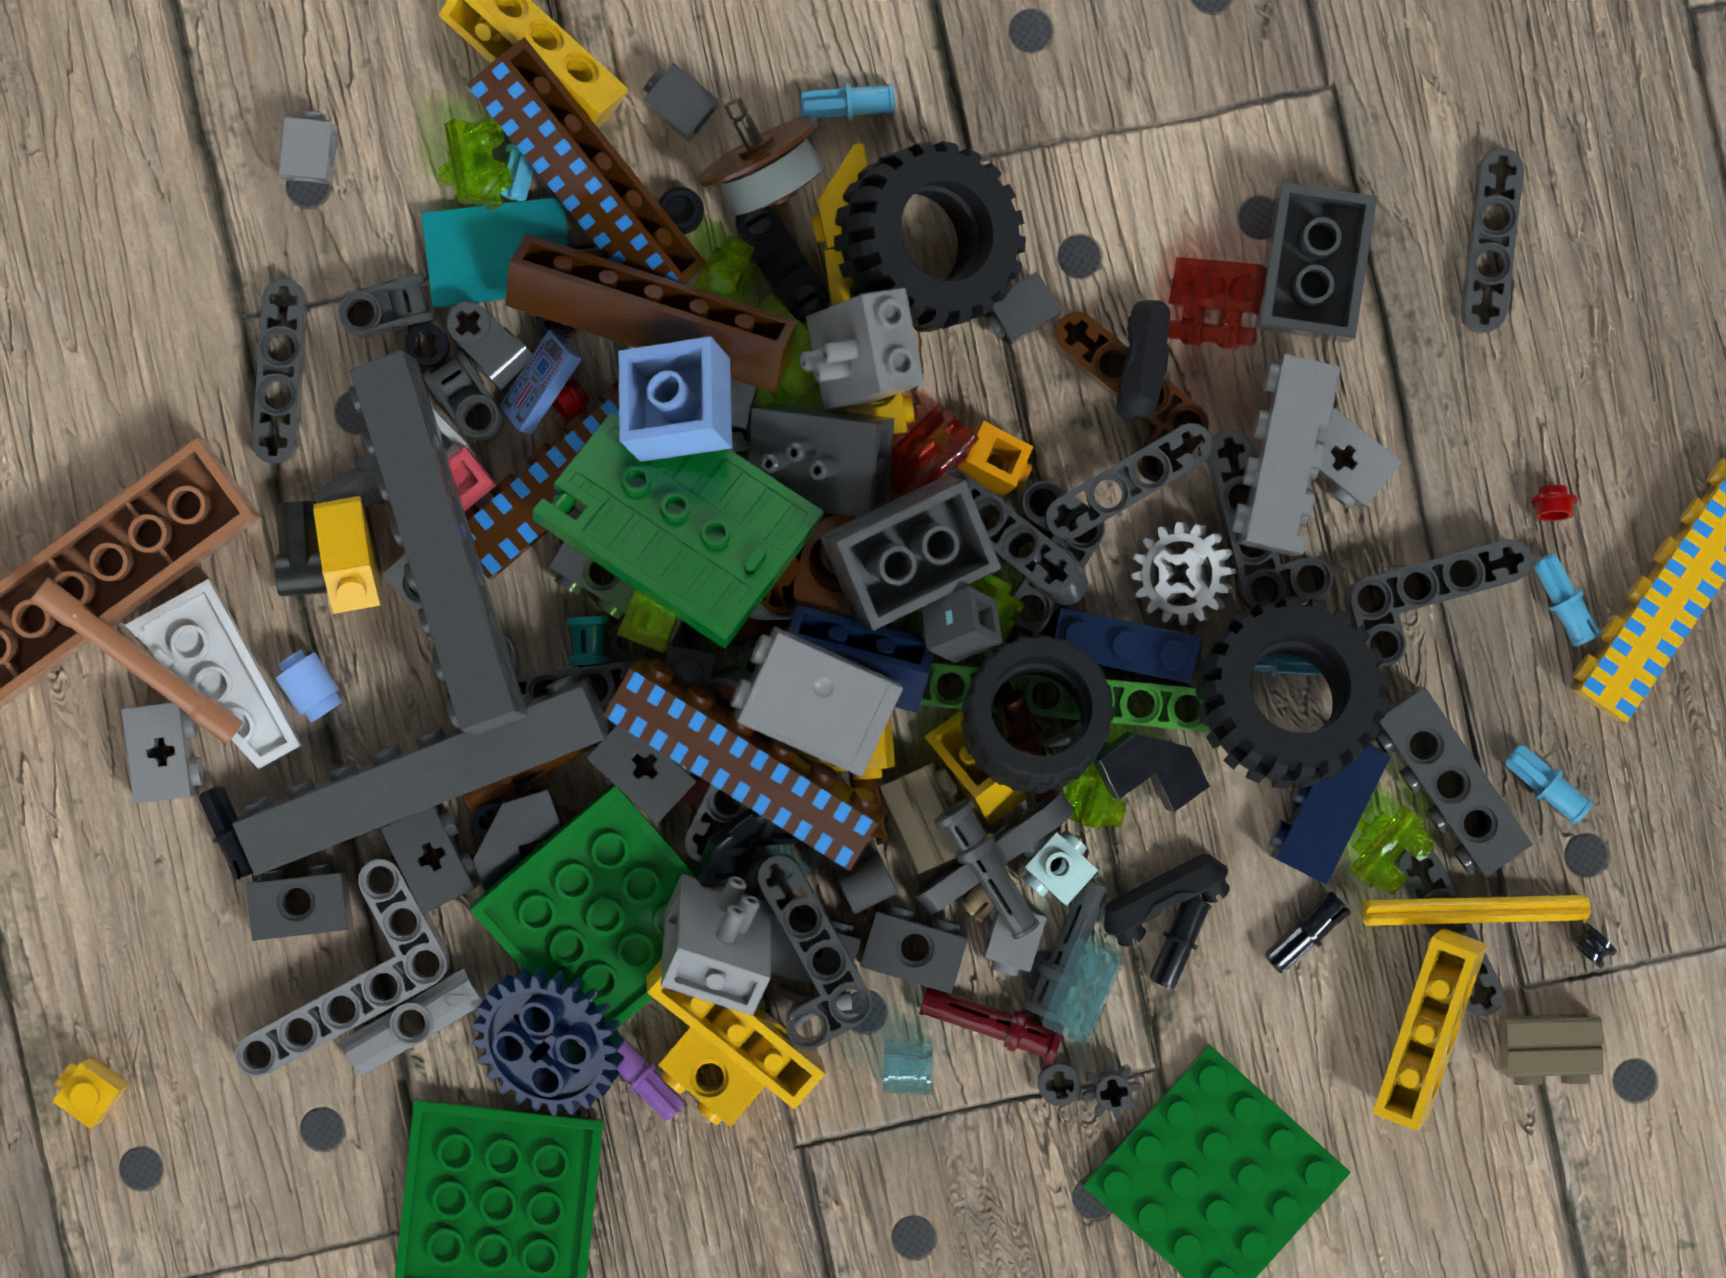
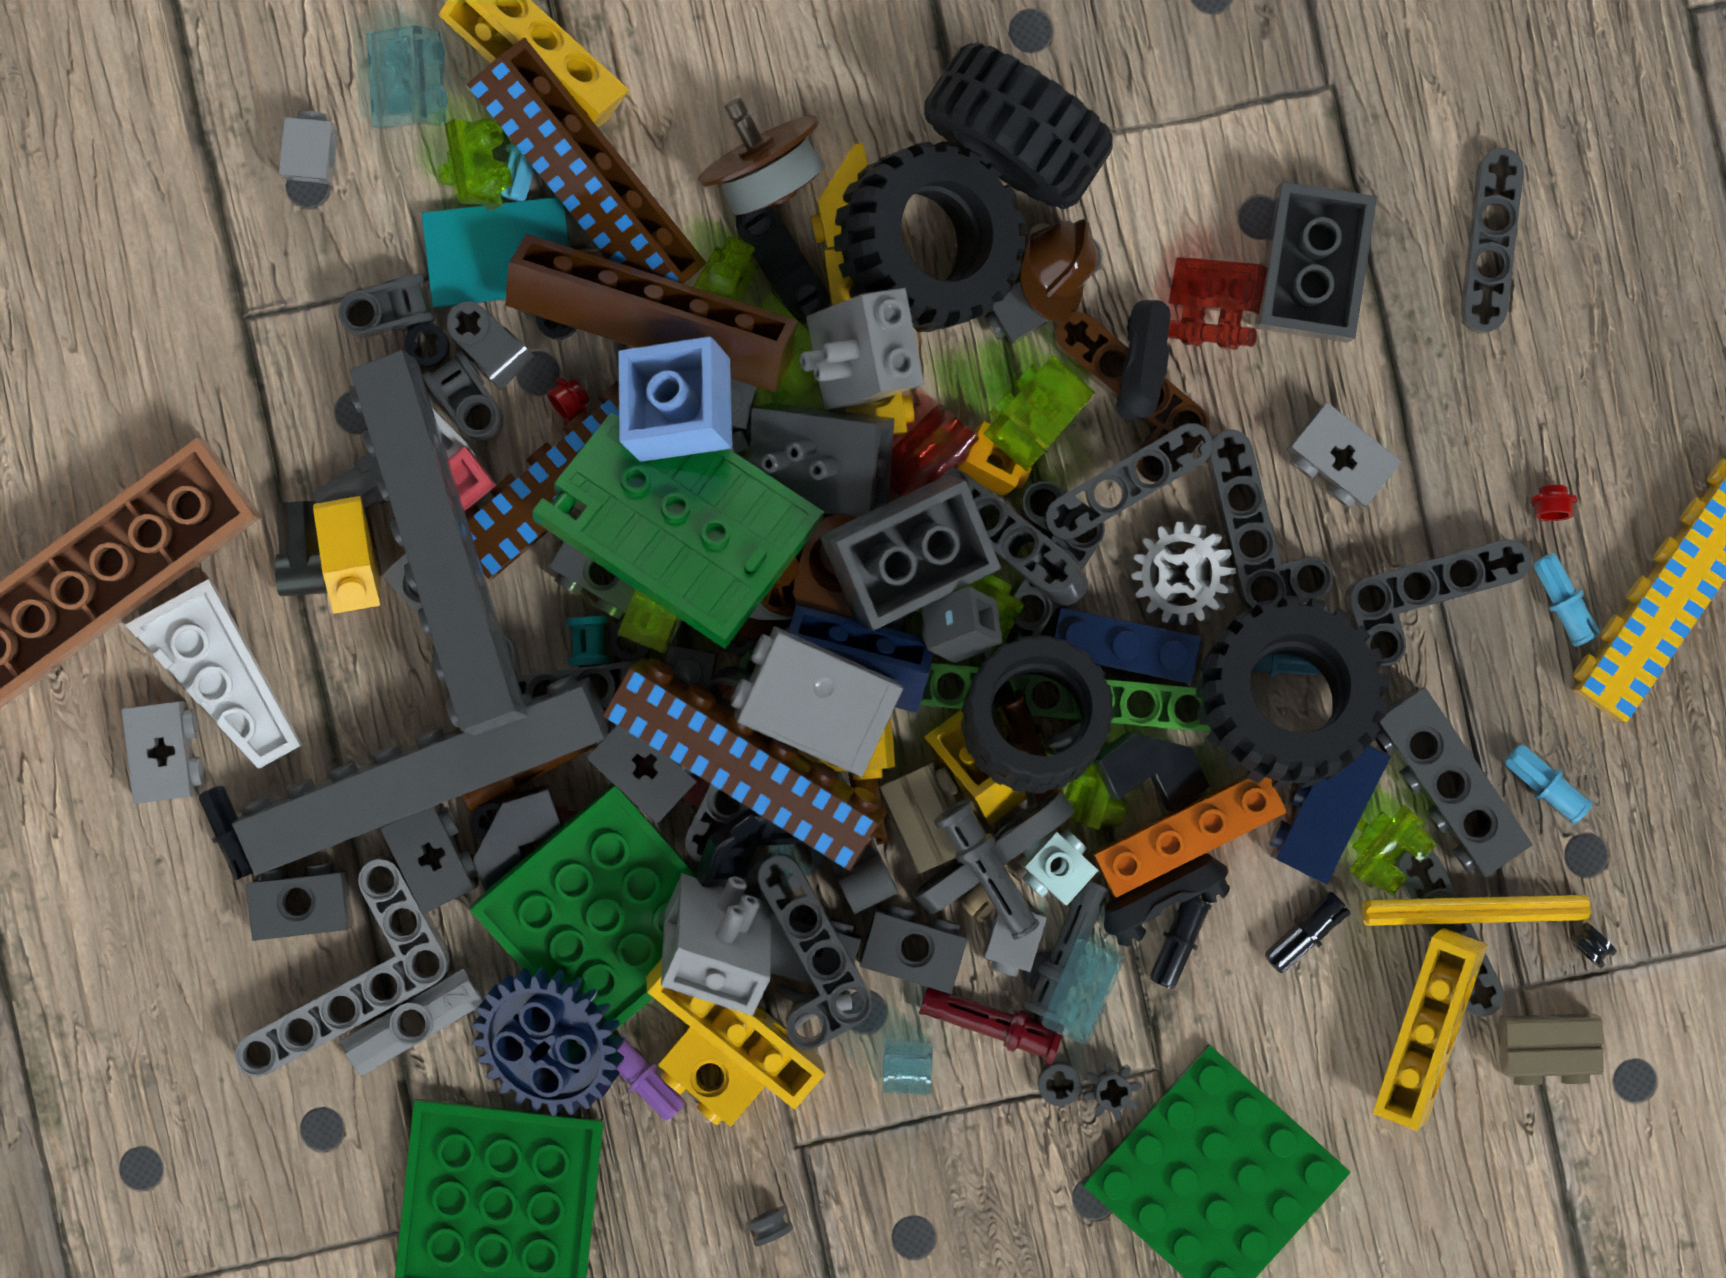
nougat piece [30,577,243,744] -> none
yellow brick [52,1056,129,1129] -> none
dark grey beam [252,278,308,465] -> none
light blue brick [275,649,343,723] -> none
medium blue tile [499,329,582,435] -> none
dark grey brick [643,63,719,142] -> none
black plate [658,187,704,235] -> none
medium azure axle [800,83,895,121] -> none
light grey wedge [1232,354,1341,556] -> none
none -> clear light blue bracket [366,25,448,129]
none -> dark grey bush [745,1206,794,1246]
none -> black tyre [924,42,1113,209]
none -> clear neon green brick [983,355,1096,471]
none -> reddish brown piece [1019,219,1099,322]
none -> orange brick [1091,775,1287,897]

